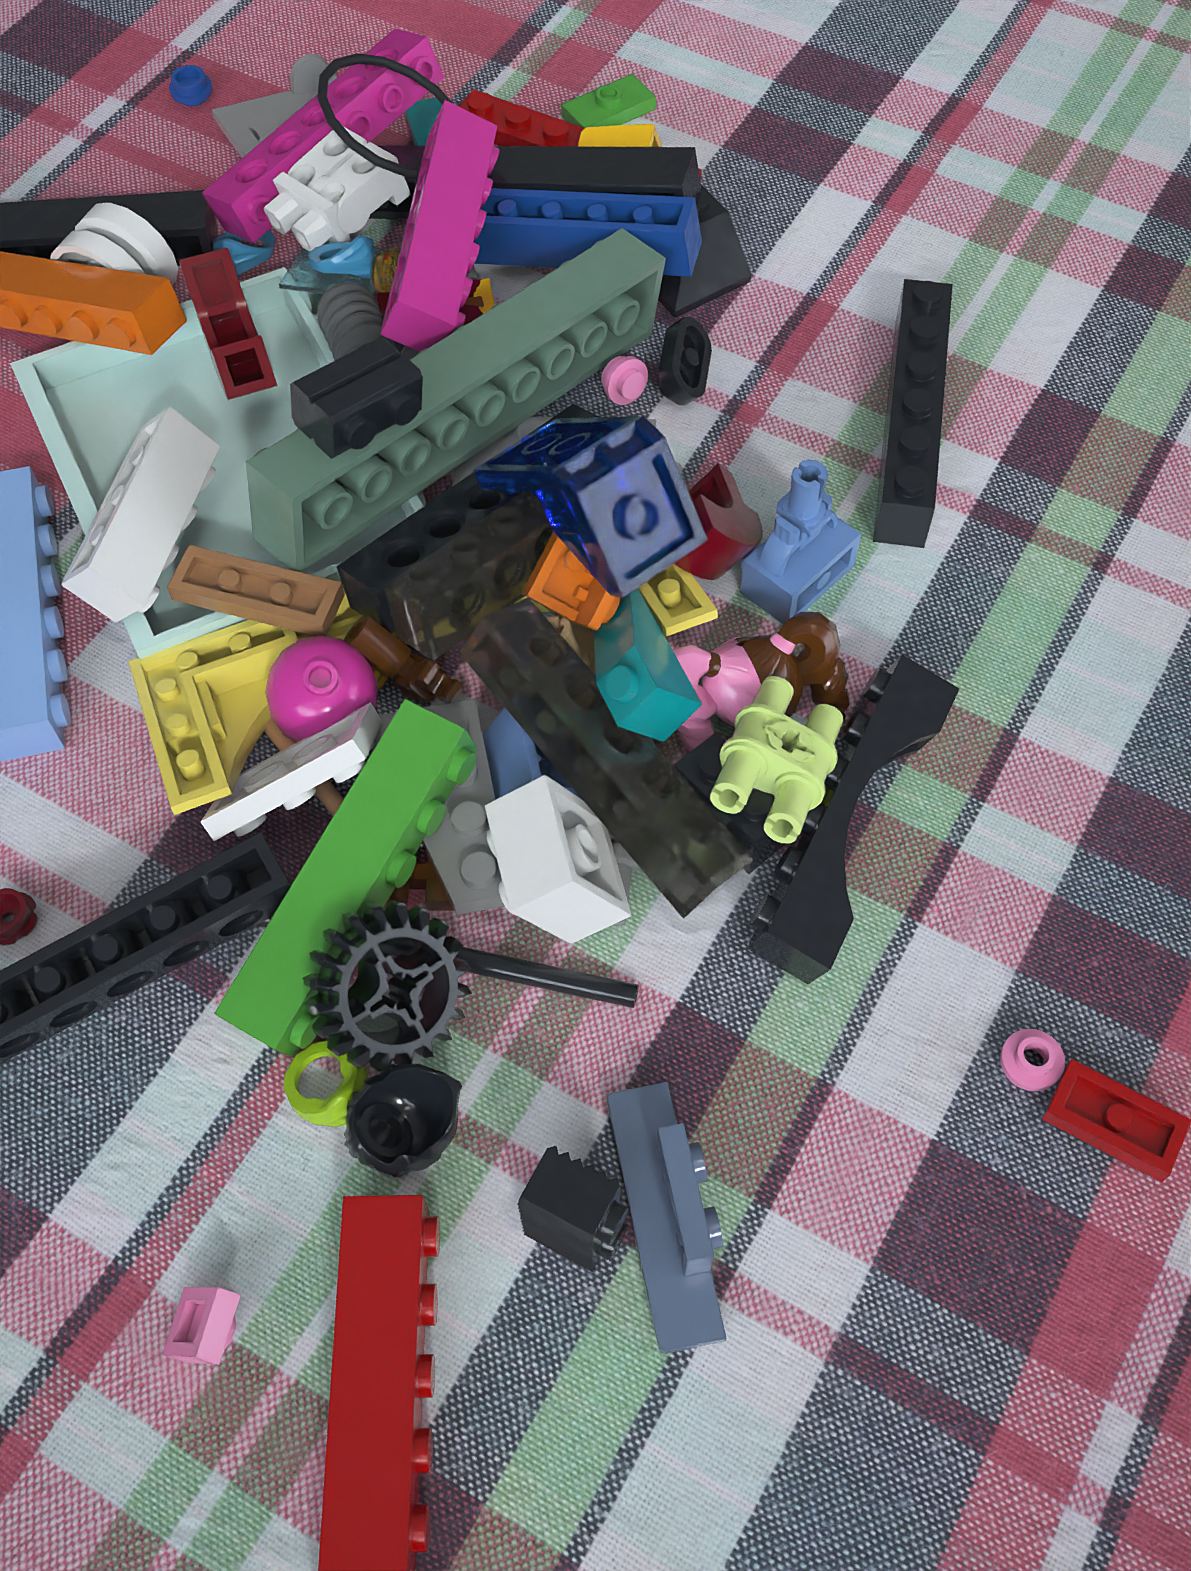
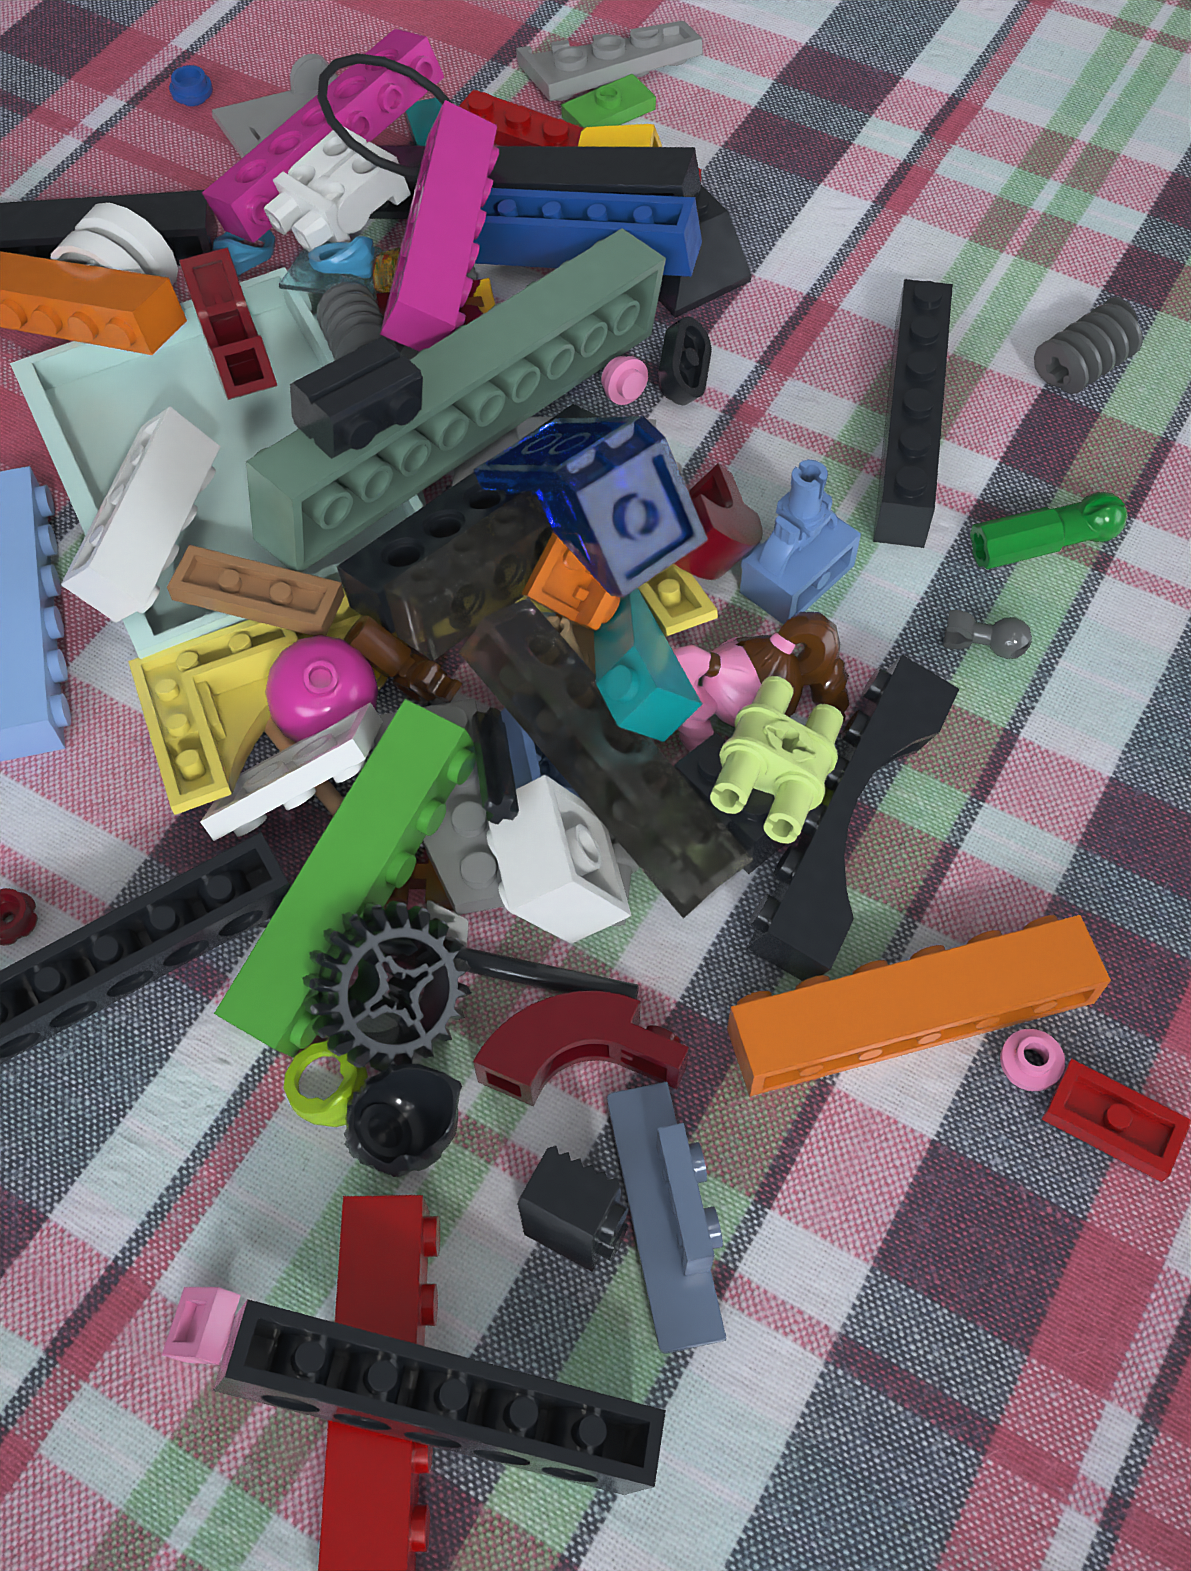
none -> black brick [213,1299,666,1495]
none -> white sticker [427,901,468,947]
none -> black axle [471,707,519,825]
none -> dark red arch [473,991,689,1107]
none -> light grey wing [516,21,703,101]
none -> orange brick [727,915,1111,1097]
none -> dark grey arm [943,610,1032,659]
none -> green piece [970,492,1128,569]
none -> dark grey piece [1034,297,1143,394]

